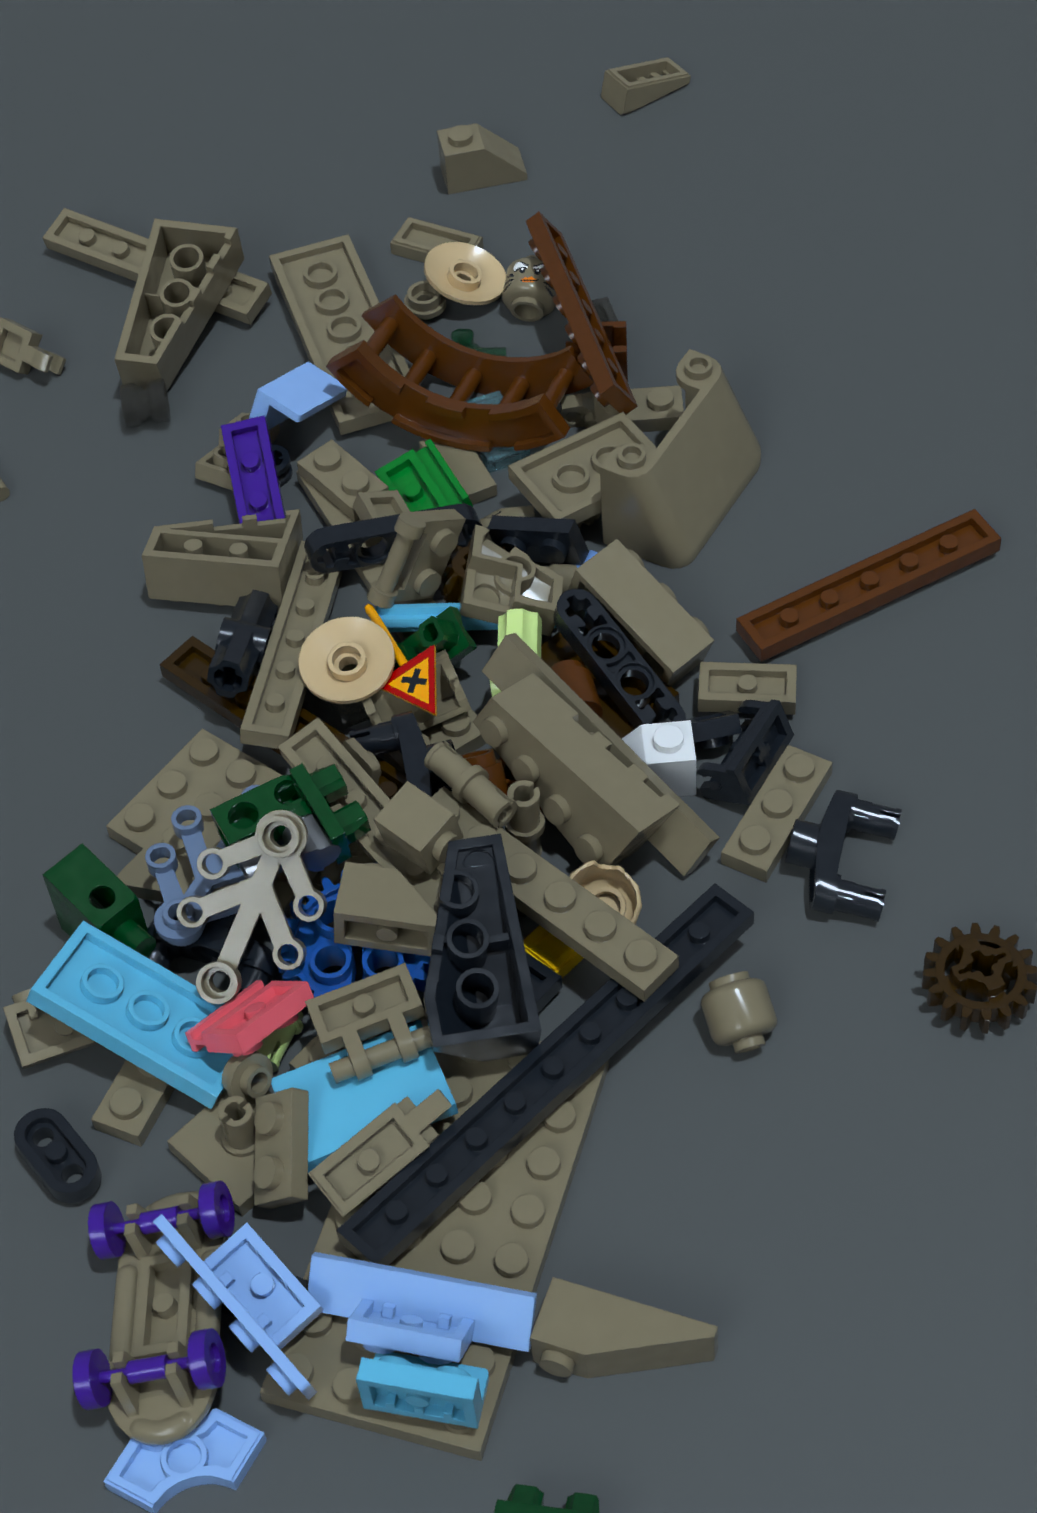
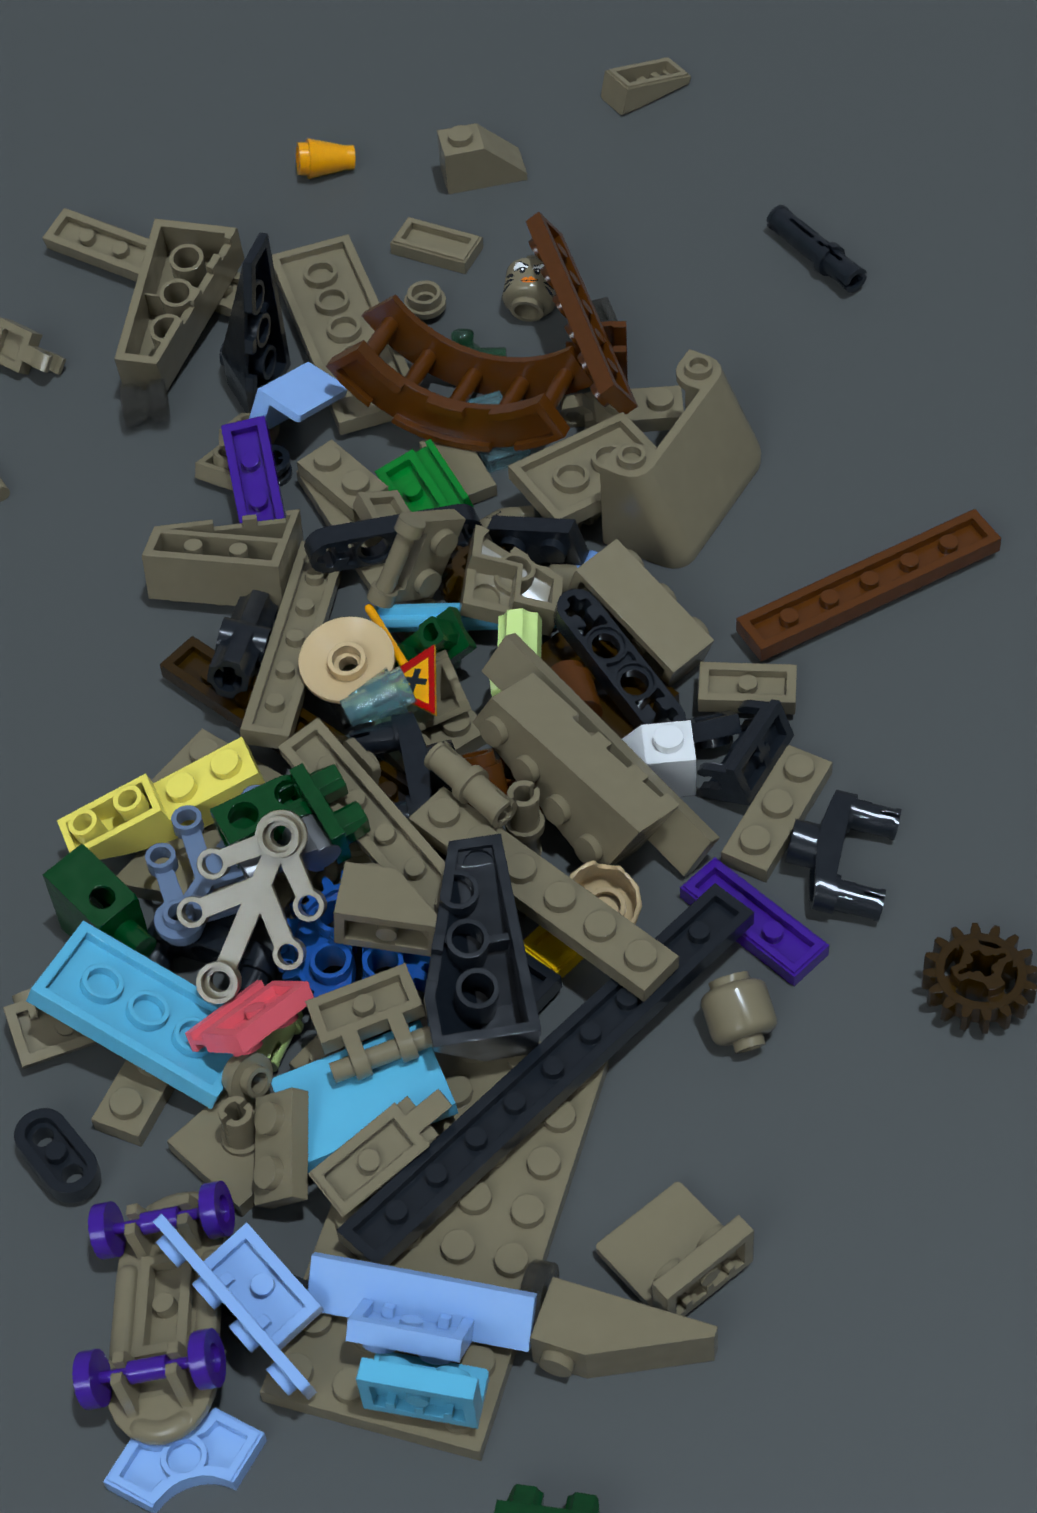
dark tan brick [374,781,464,875] -> none
tan dish [424,242,506,305] -> none
none -> light yellow slope [57,737,265,860]
none -> black wedge [219,232,291,413]
none -> light orange cone [296,138,356,179]
none -> clear light blue cone [340,666,417,727]
none -> clear smoke tile [520,1259,559,1318]
none -> dark tan bracket [596,1182,754,1316]
none -> dark purple tile [680,857,829,986]
none -> black pin [766,205,867,293]

